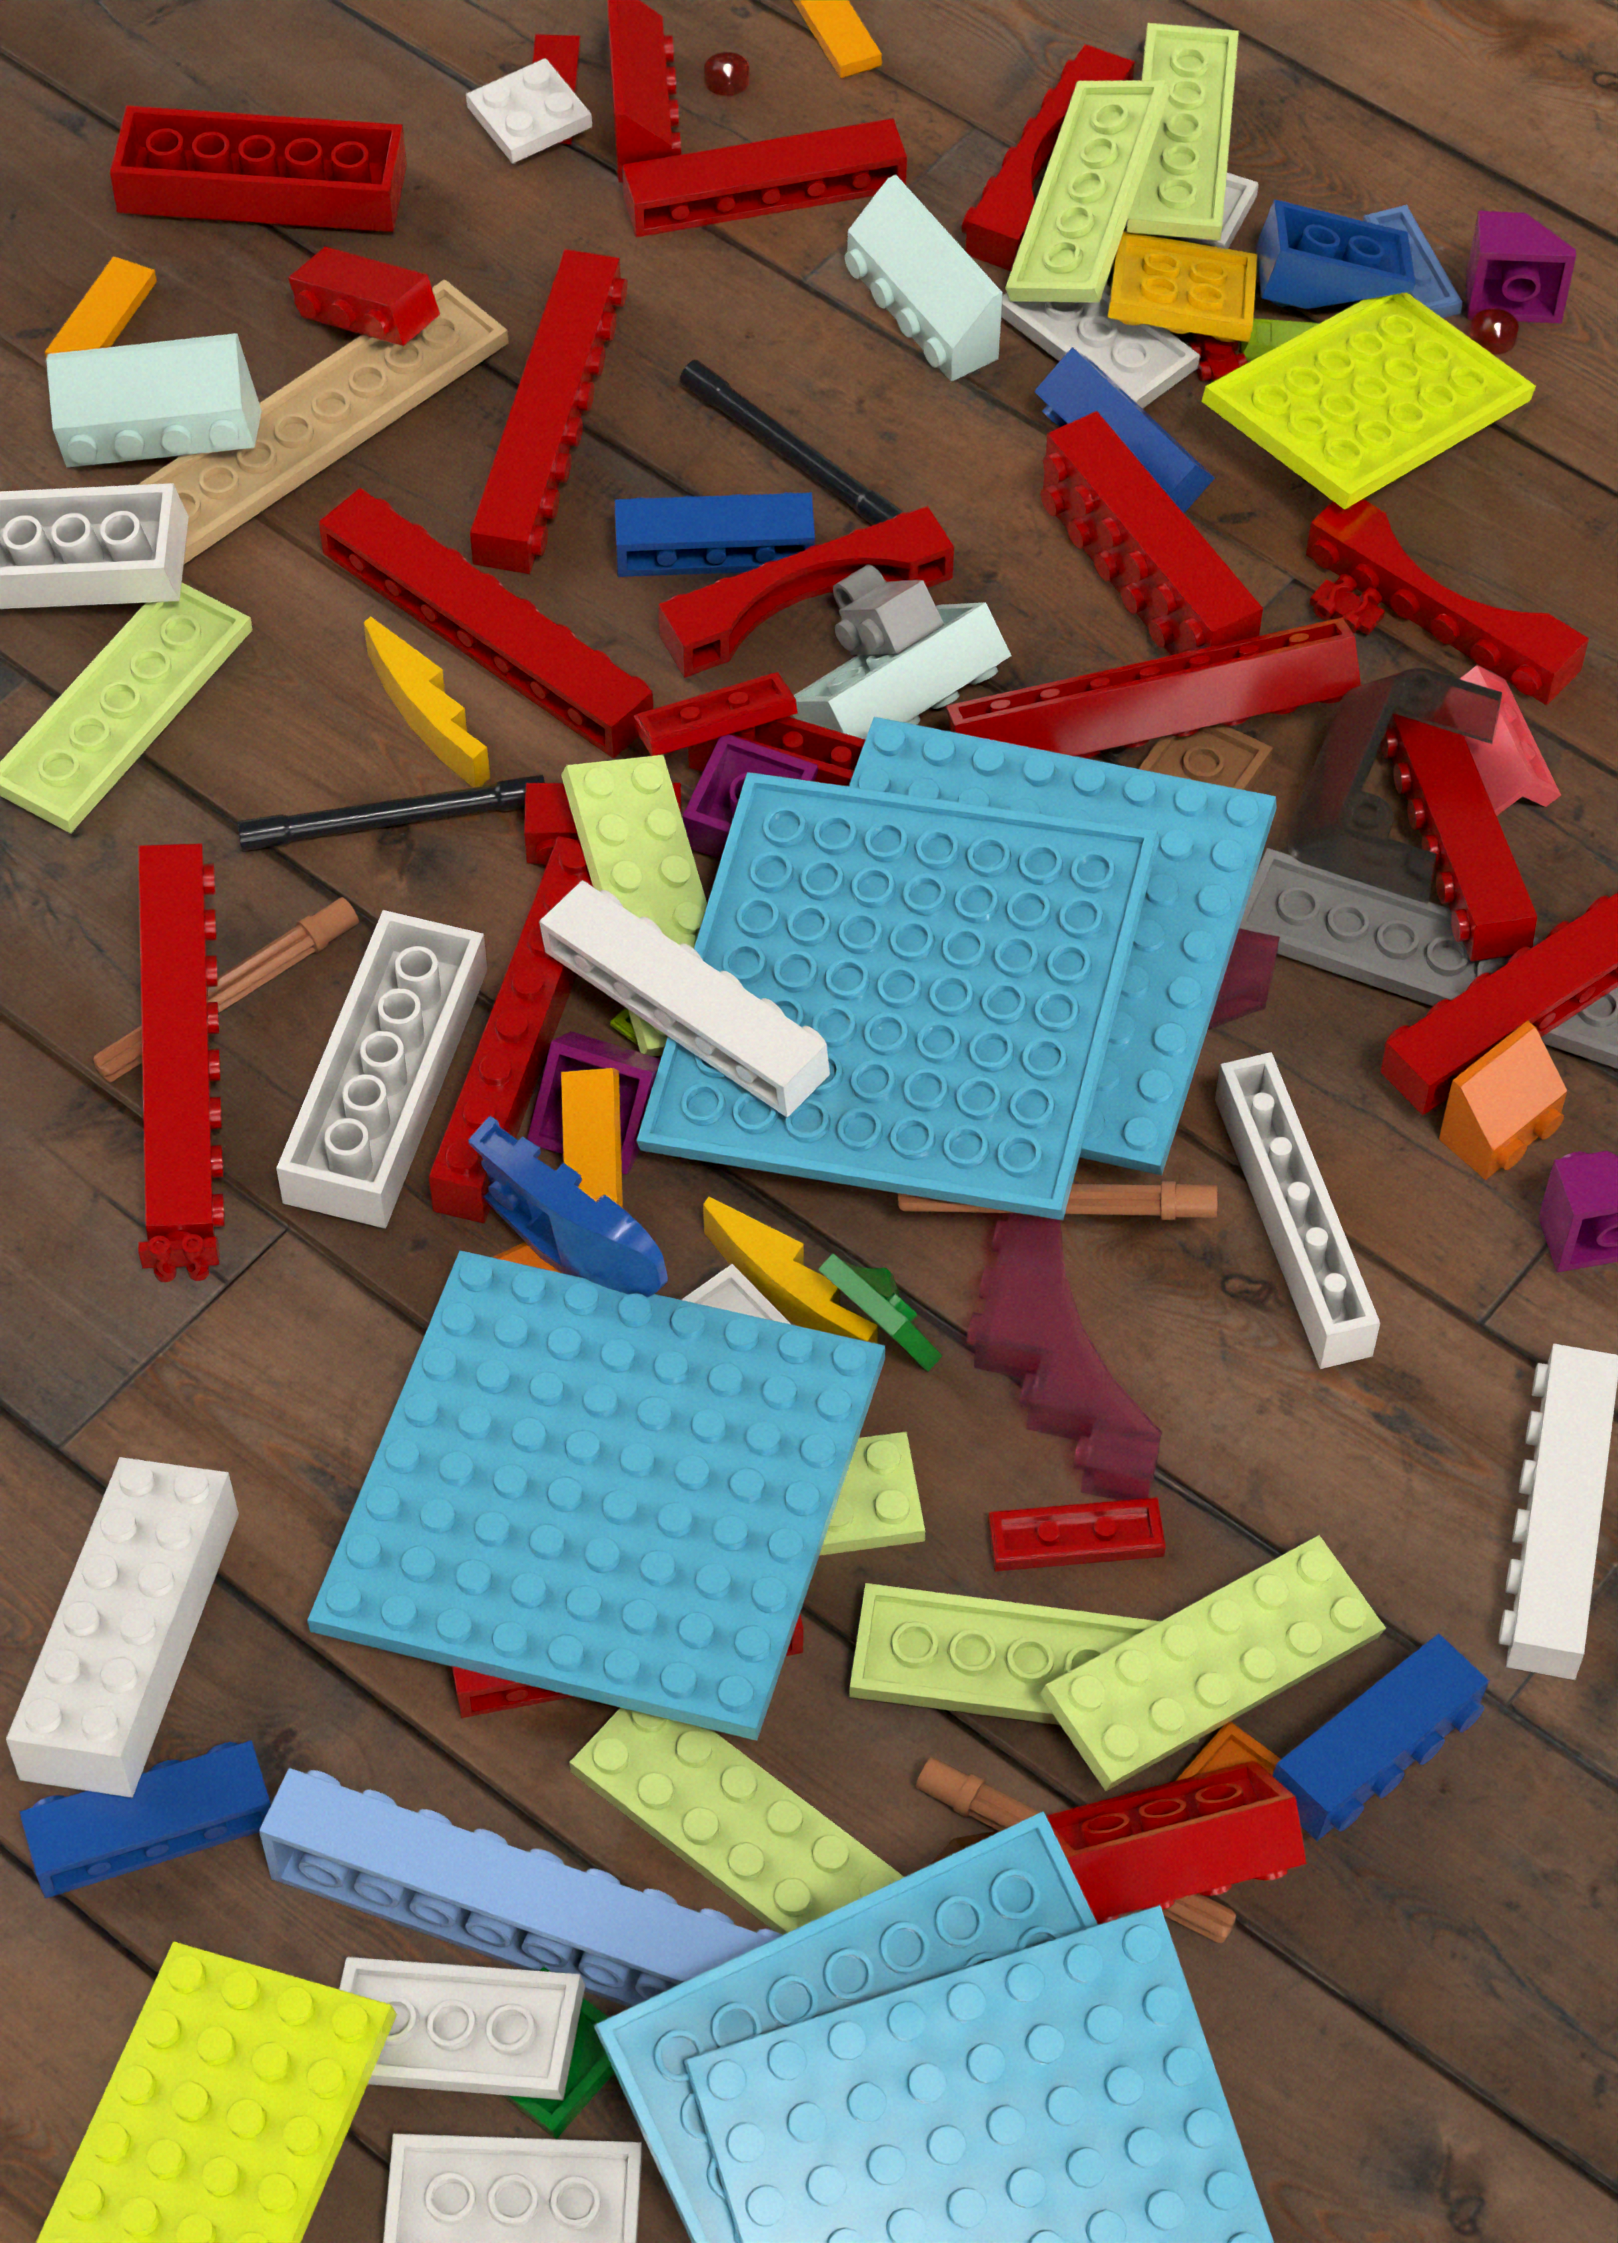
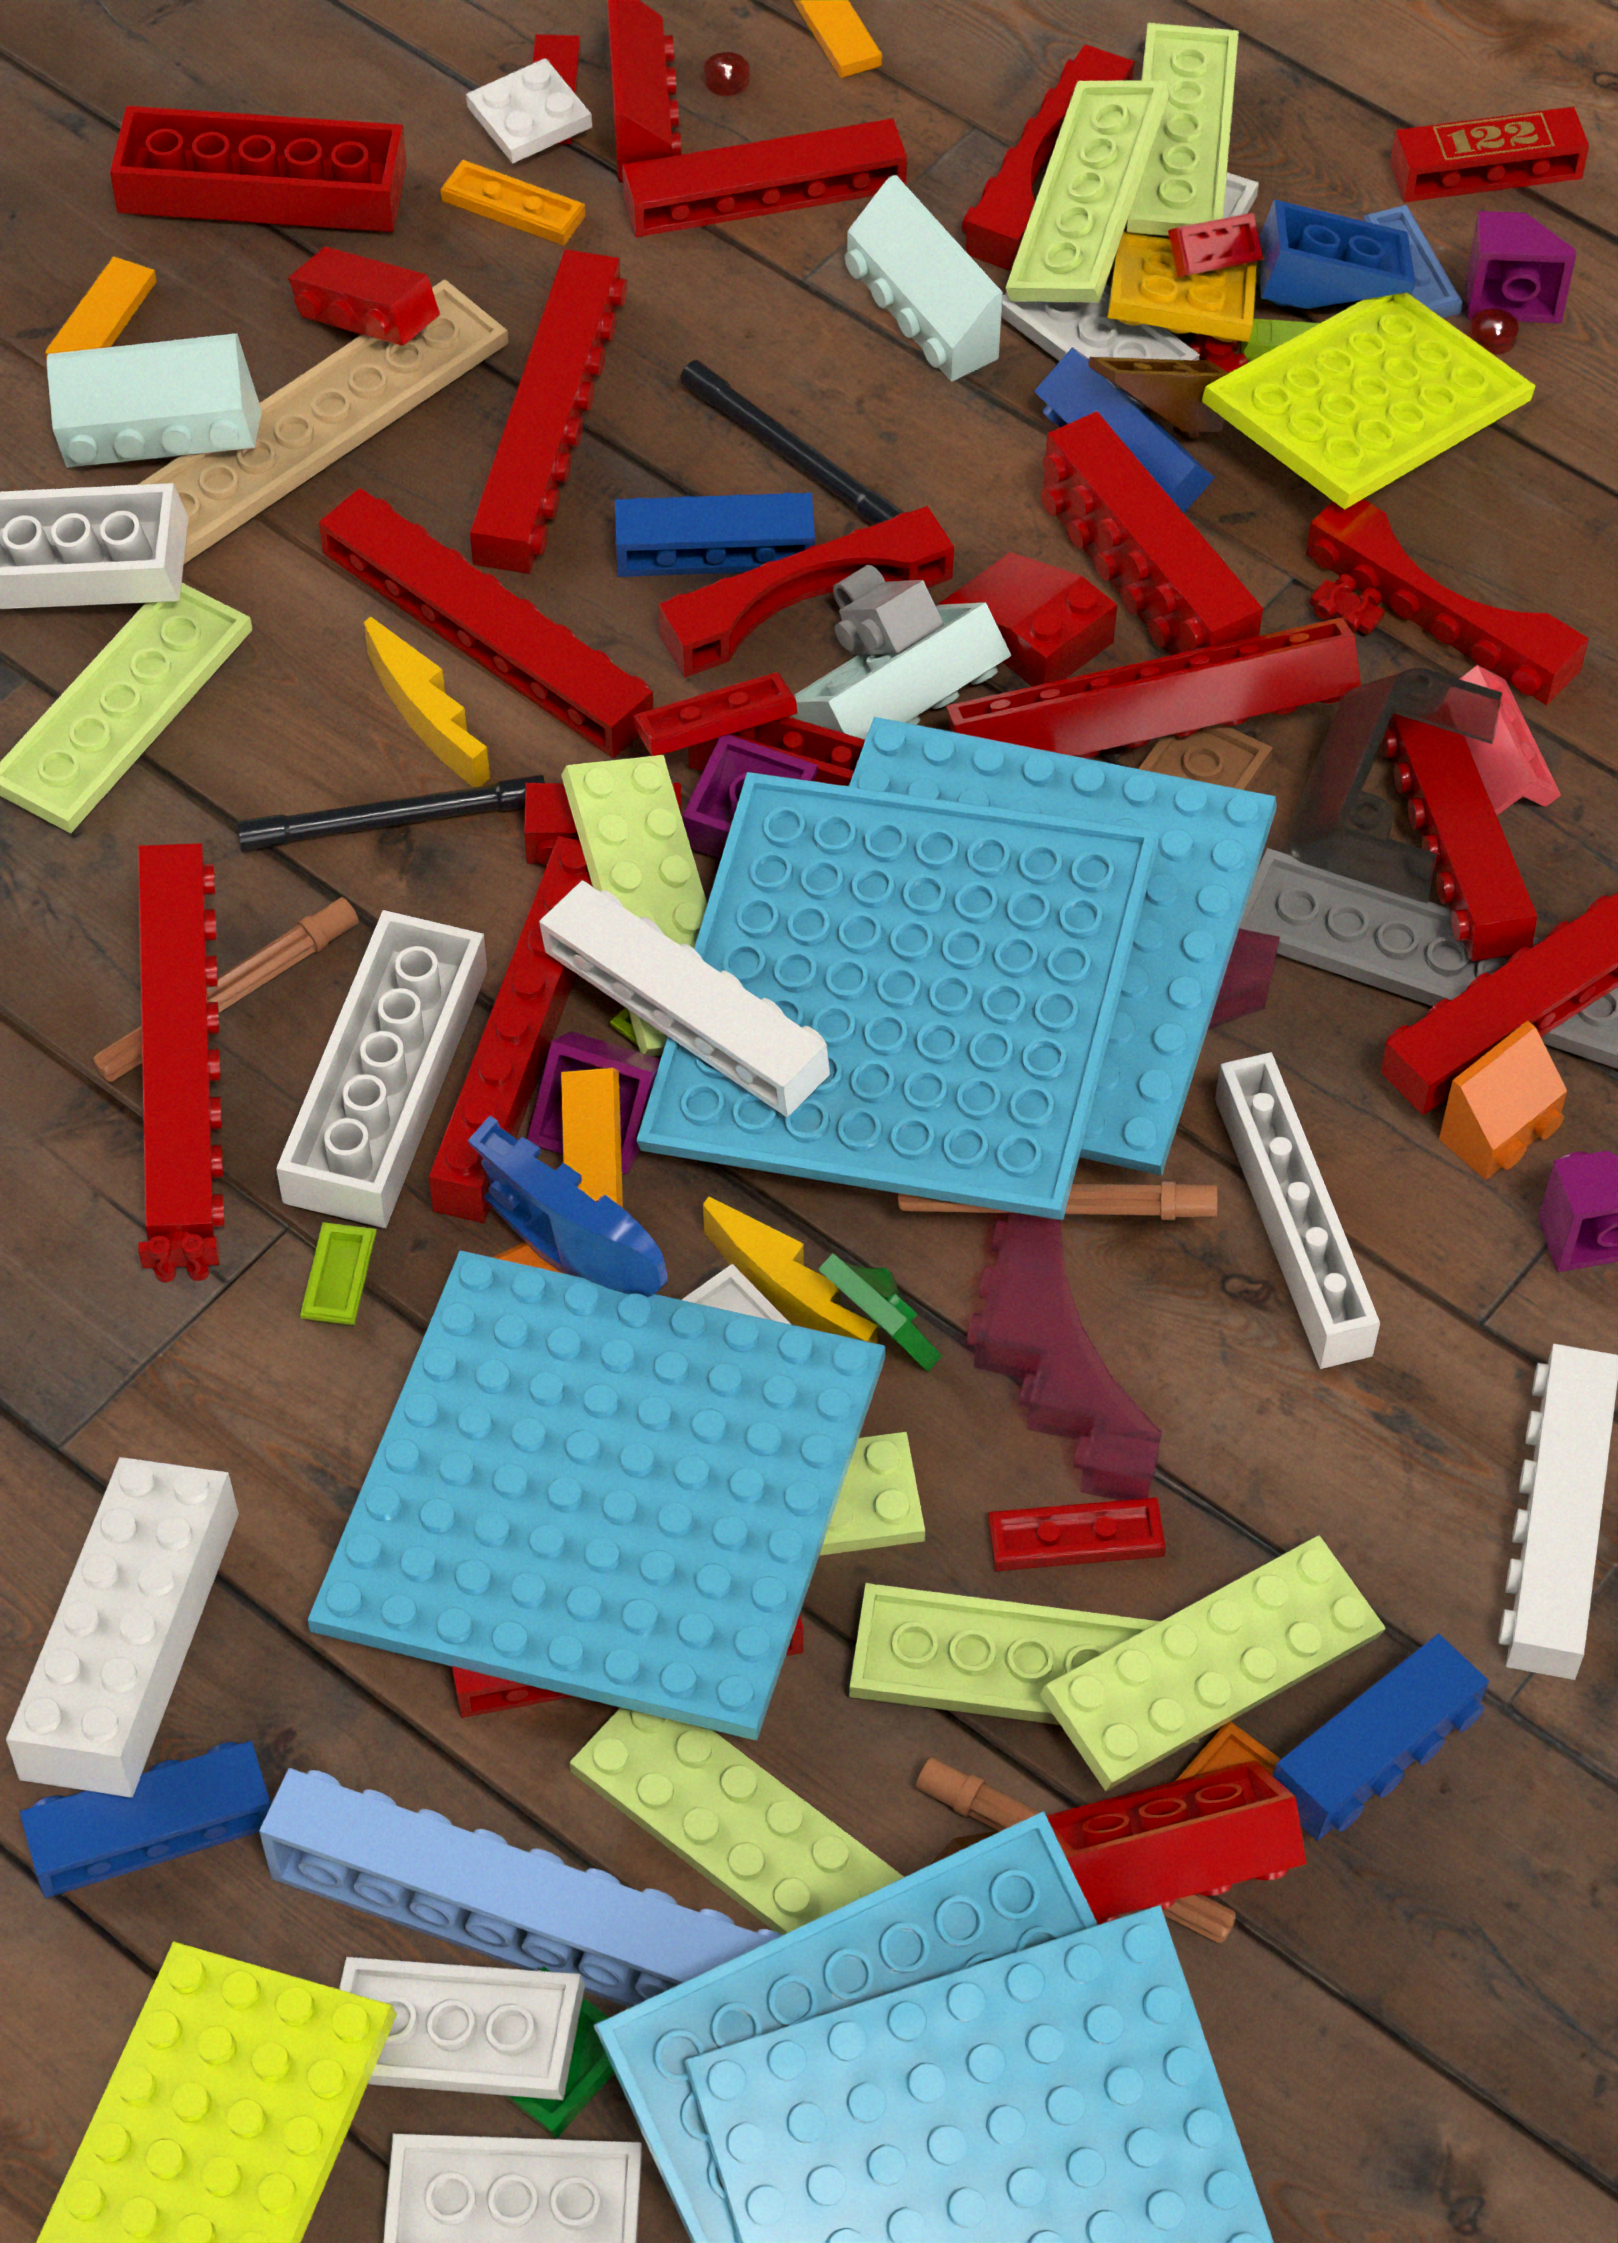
none -> lime tile [300,1222,377,1325]
none -> light orange tile [440,159,586,246]
none -> red slope [939,552,1118,686]
none -> reddish brown slope [1088,357,1229,438]
none -> red plate [1168,212,1263,277]
none -> red brick [1390,106,1589,203]

